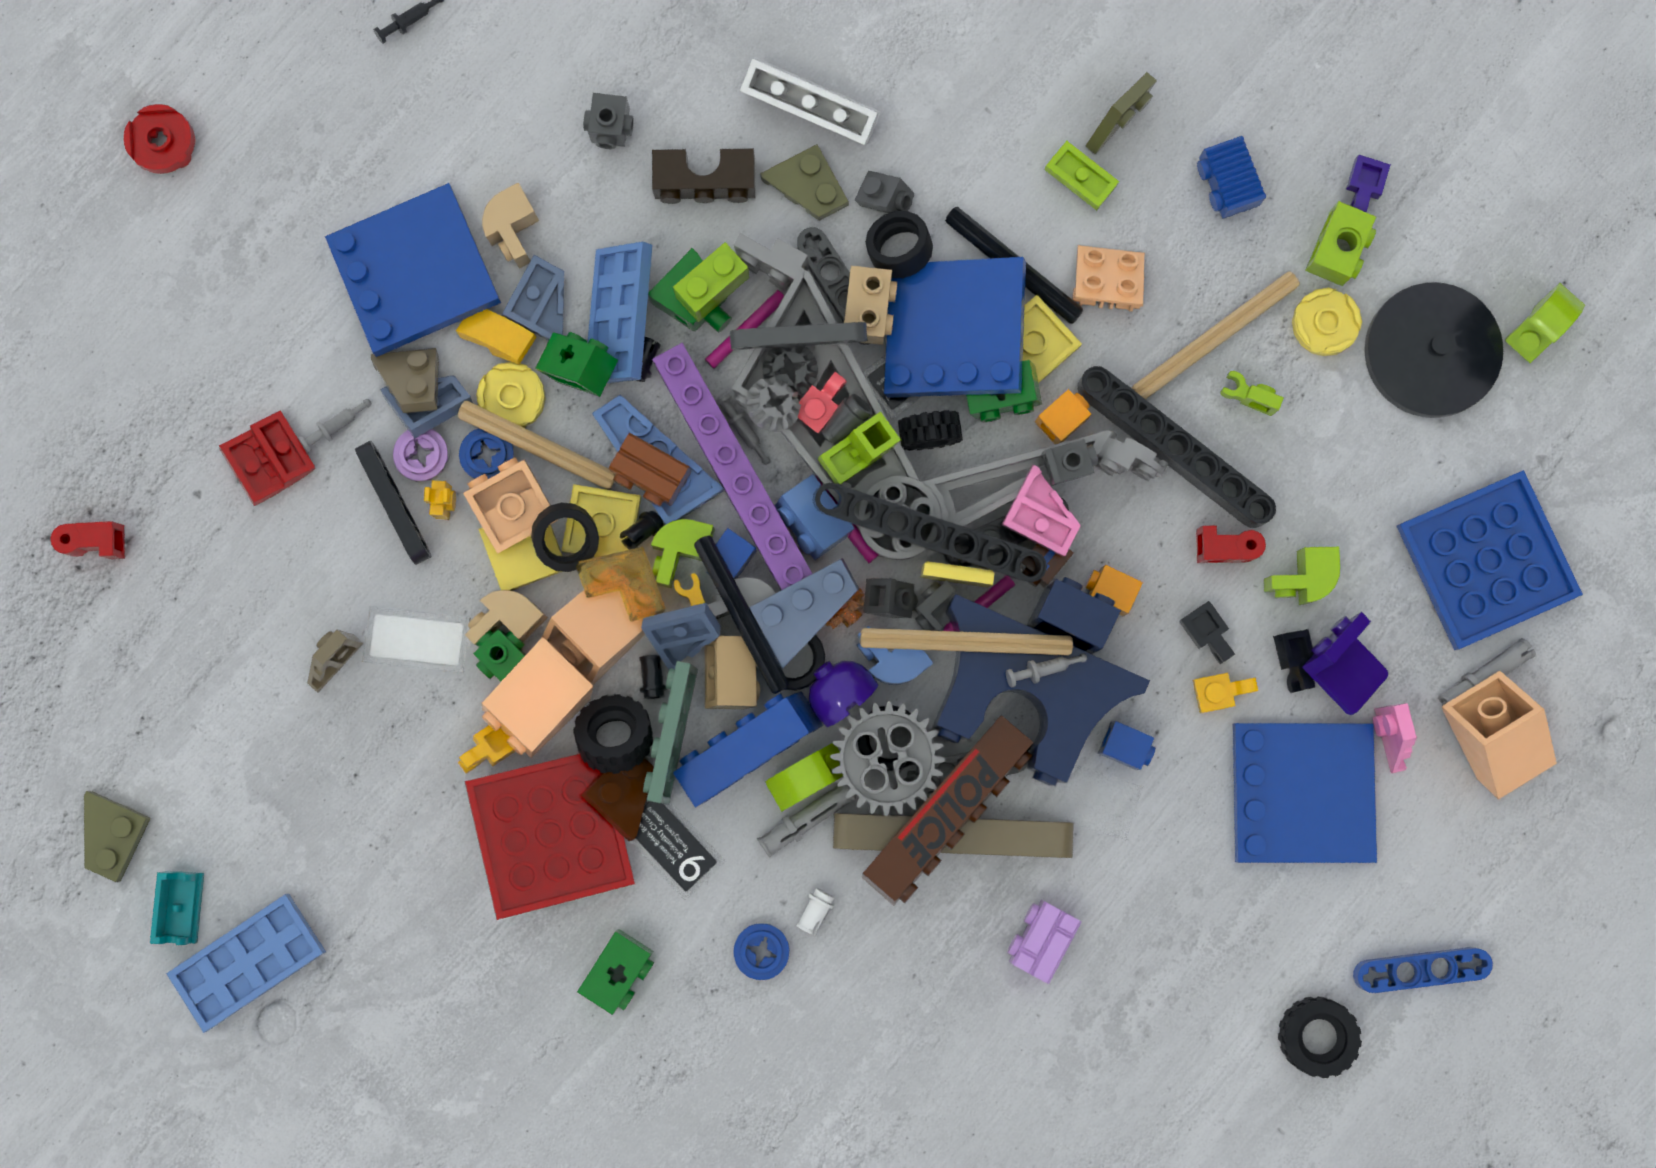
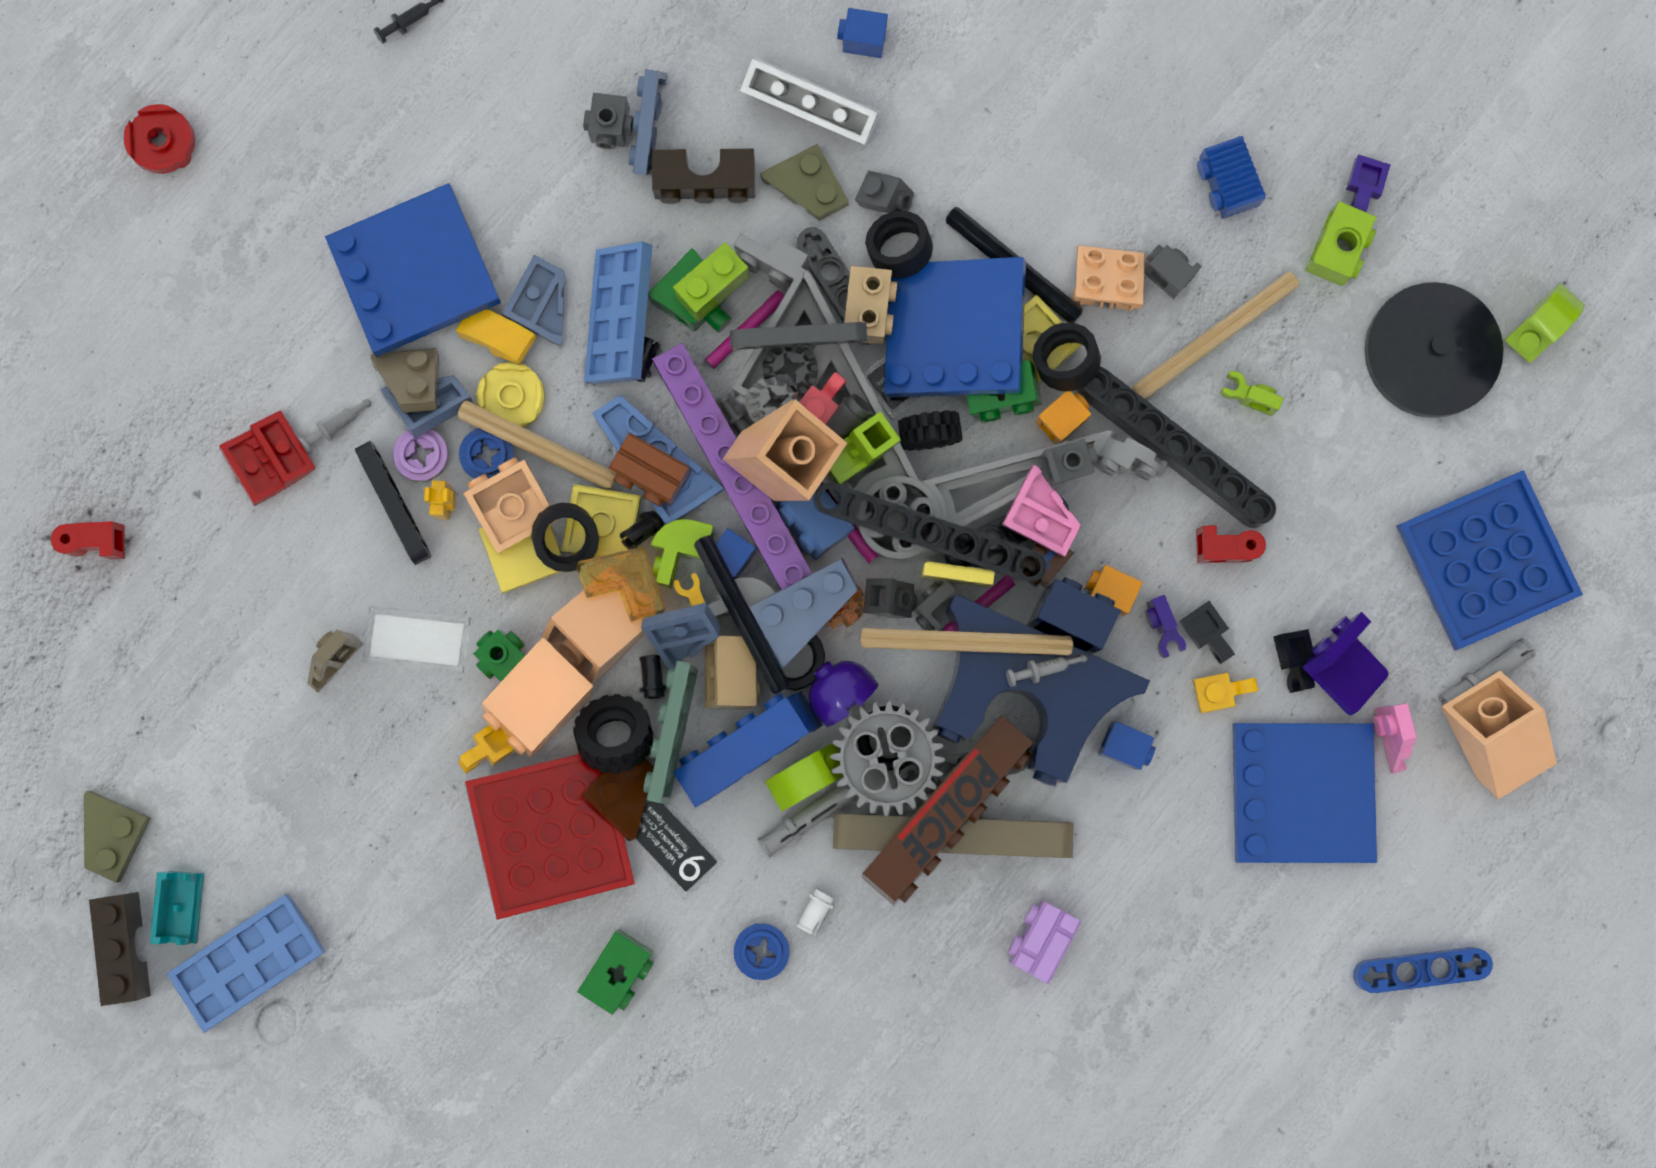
tan brick [465,590,548,645] -> none
tan brick [482,183,539,269] -> none
green brick [535,332,618,397] -> none
medium blue brick [856,626,933,685] -> none
lime plate [1044,140,1120,211] -> none
olive wing [1085,72,1157,154] -> none
lime brick [1264,546,1340,605] -> none
black tyre [1278,996,1362,1078] -> none
light yellow tile [1292,288,1362,356] -> none
none -> dark brown arch [89,892,151,1006]
none -> sand blue wing [629,69,667,175]
none -> light nougat slope [723,399,847,501]
none -> blue brick [837,8,888,58]
none -> black tyre [1033,323,1101,391]
none -> dark grey brick [1144,244,1202,299]
none -> dark purple plate [1145,595,1186,658]

